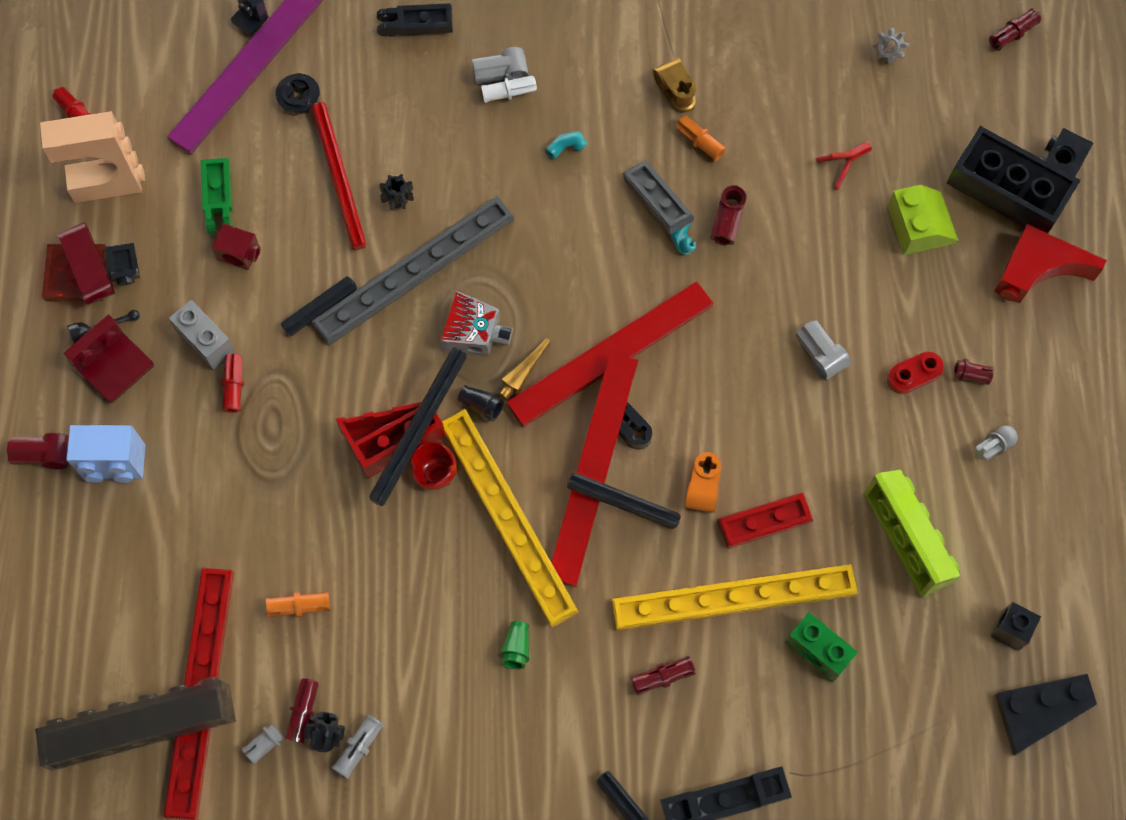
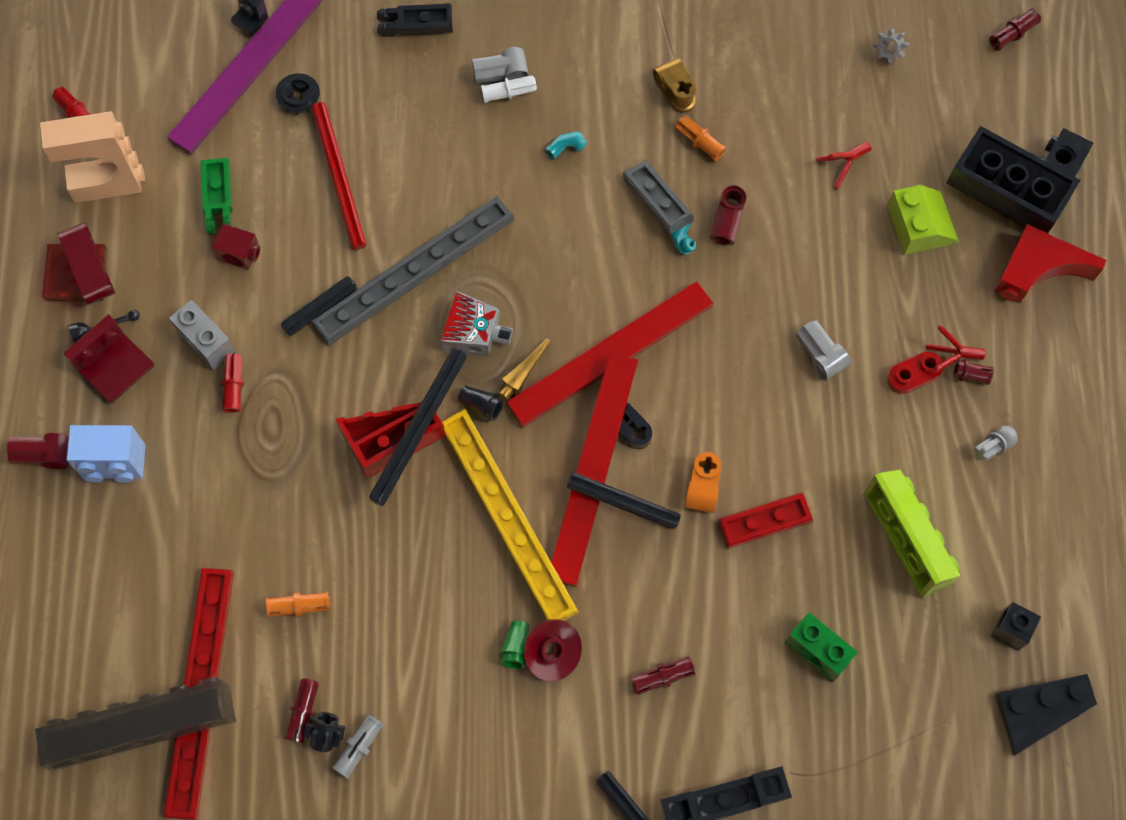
black bracket [105,243,140,286] -> none
light grey pin [242,724,284,764] -> none
black gear [379,174,414,210] -> none
red hair [410,441,457,490] -> none
yellow tile [612,564,858,631] -> none
none -> dark red dish [523,619,582,681]
none -> red plant [926,325,986,372]

